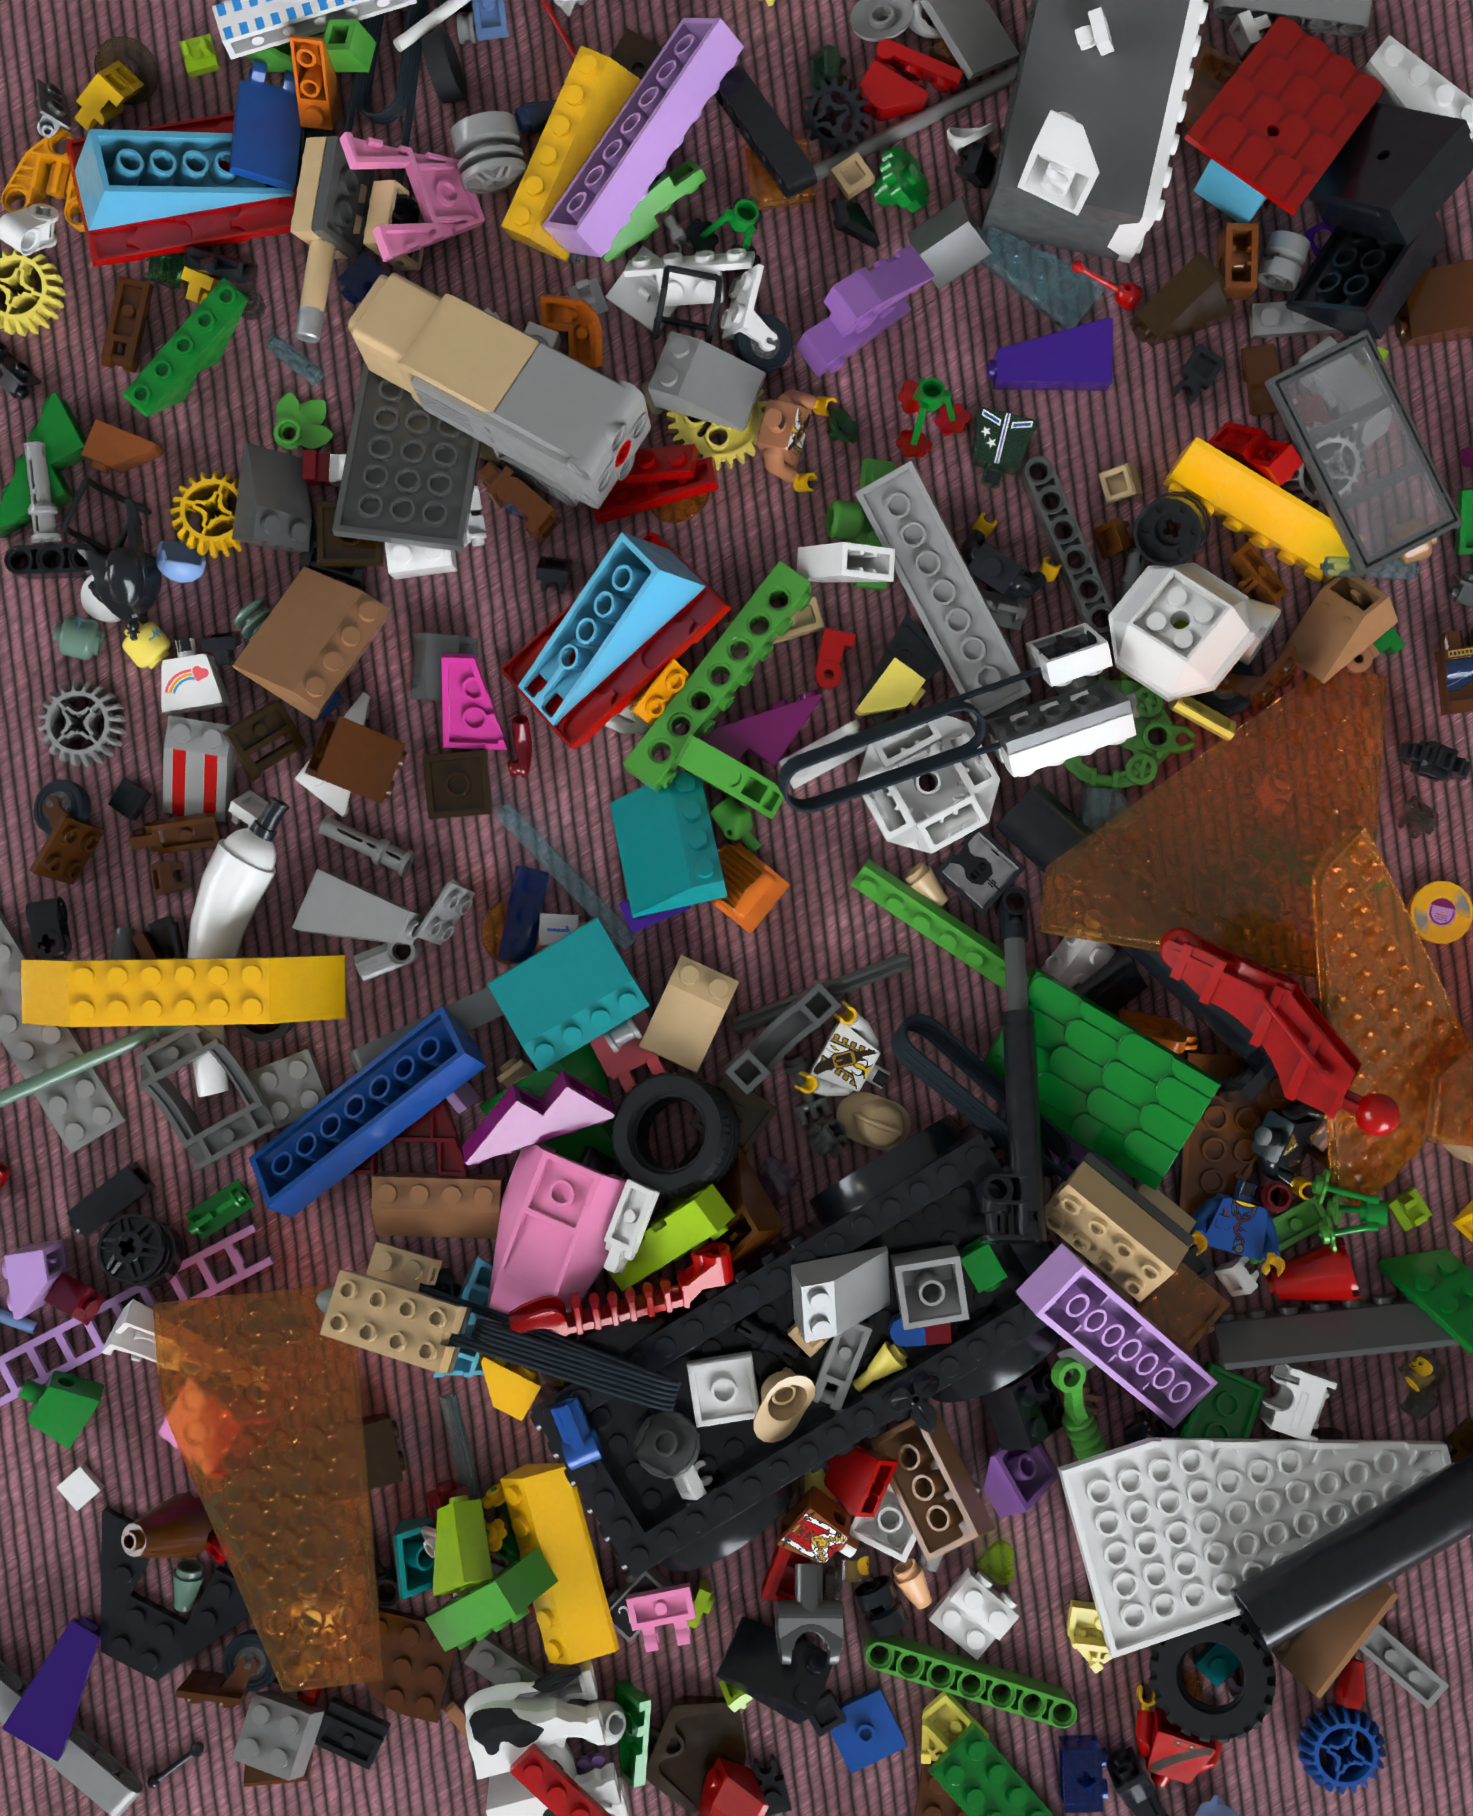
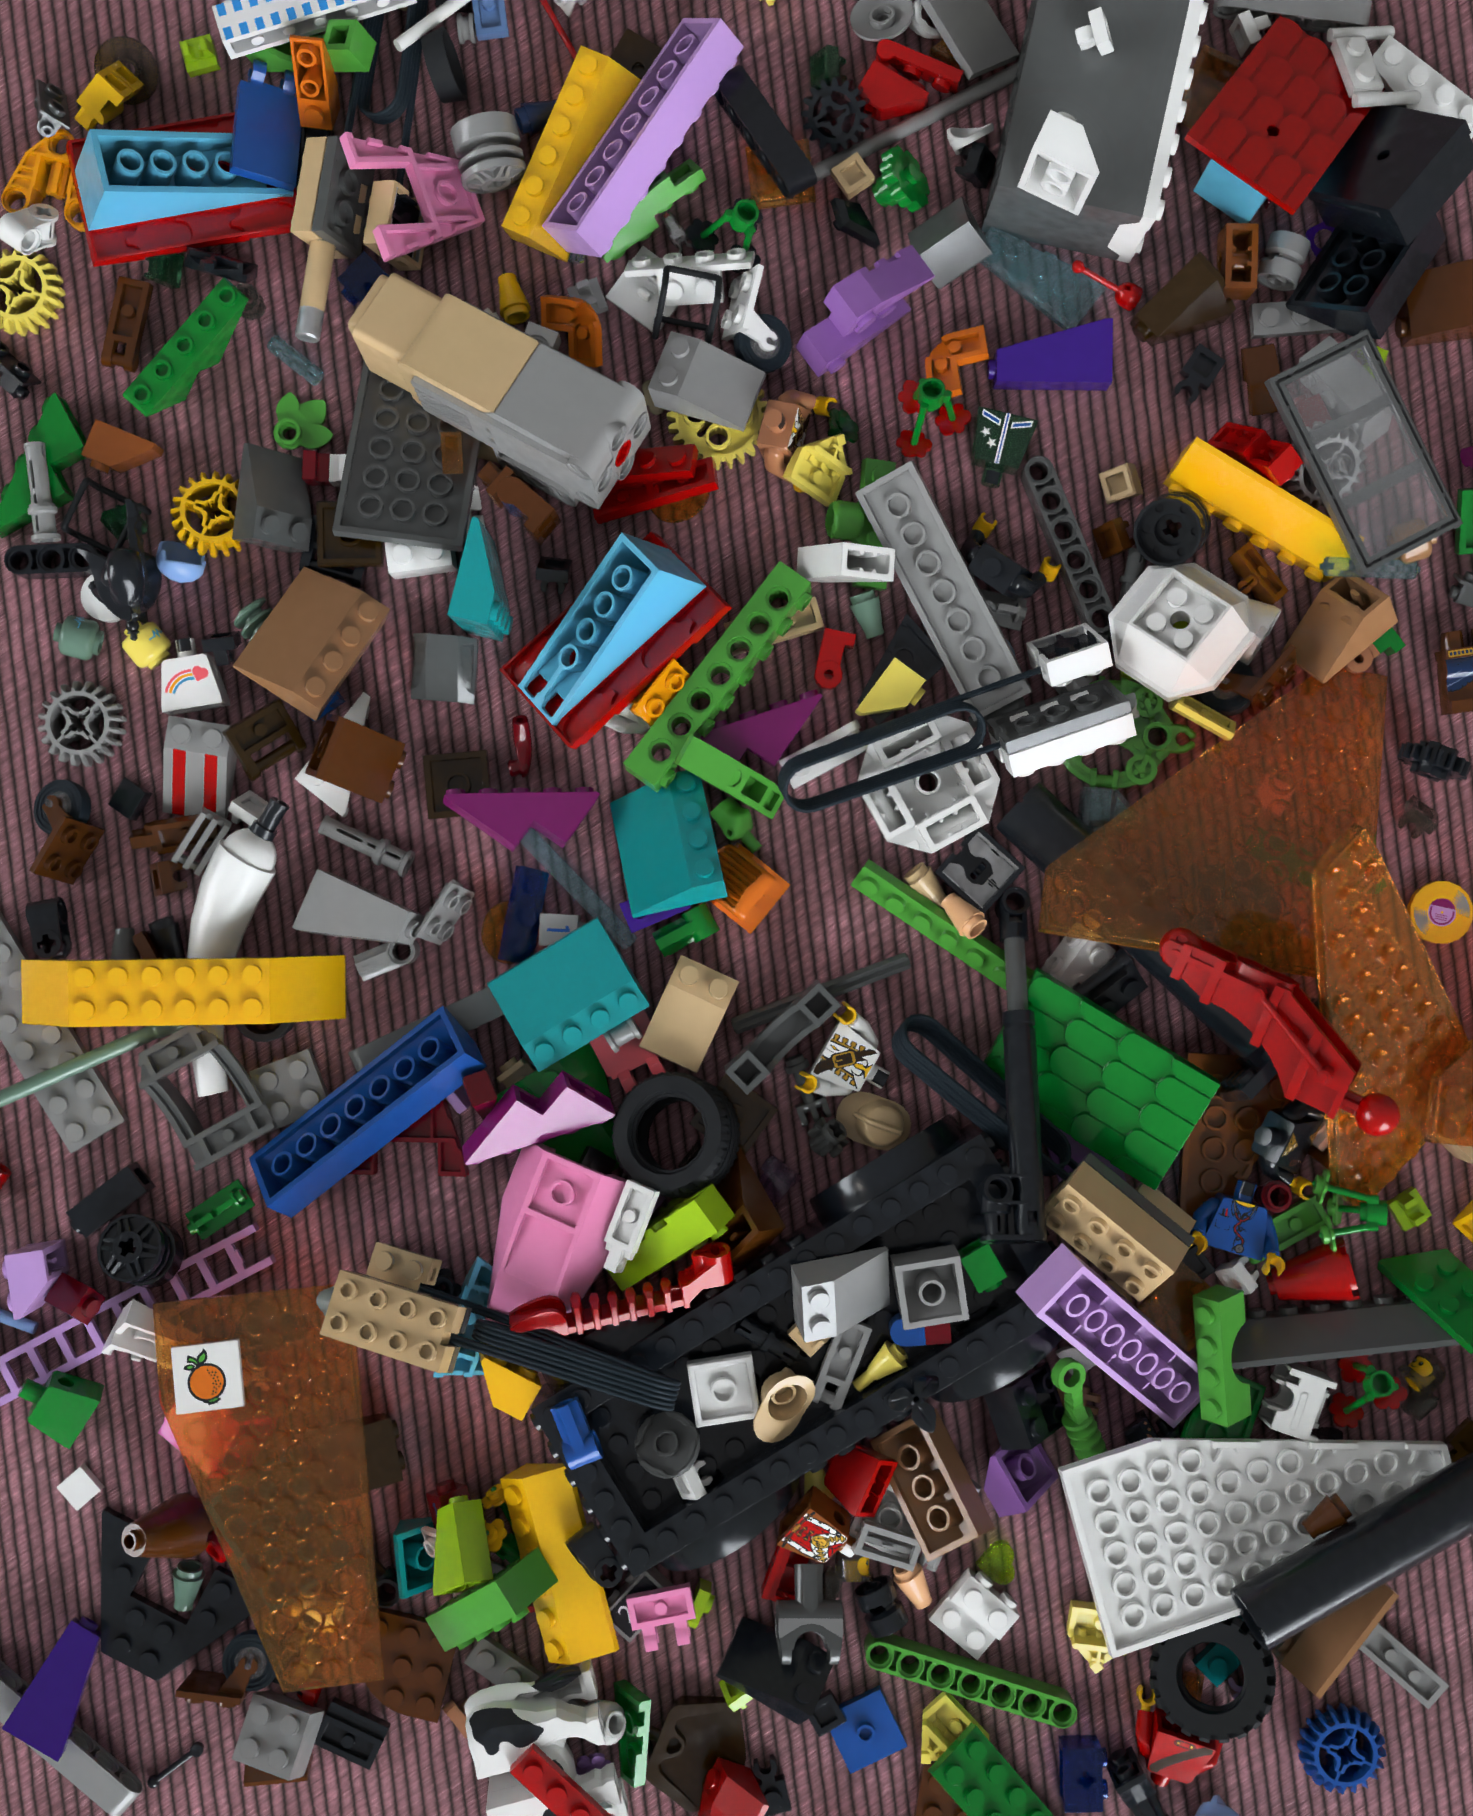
yellow tile [180,266,220,304] -> none
medium nougat slope [371,1171,505,1239] -> none
clear light blue axle [440,1393,485,1514] -> none
dark pink wing [441,653,508,750] -> none
orange plate [1115,1009,1198,1054] -> none
red cone [1333,1658,1366,1710] -> none
none -> clear green tile [100,500,148,540]
none -> light grey tile [171,807,232,876]
none -> white tile [171,1338,246,1415]
none -> clear orange piece [440,432,464,474]
none -> magenta slope [443,787,600,852]
none -> teal slope [447,516,513,642]
none -> dark red slope [463,1070,497,1120]
none -> yellow cone [497,273,531,325]
none -> black piece [565,1521,623,1588]
none -> green piece [652,902,720,957]
none -> light yellow slope [782,434,853,507]
none -> sand green cone [849,589,885,639]
none -> light grey tile [851,1519,921,1572]
none -> orange plate [925,325,990,397]
none -> light nougat cone [941,893,987,939]
none -> bright green arch [1193,1284,1252,1427]
none -> reddish brown cone [1301,1493,1353,1539]
none -> white plate [1327,25,1421,108]
none -> red plant [1328,1355,1408,1429]

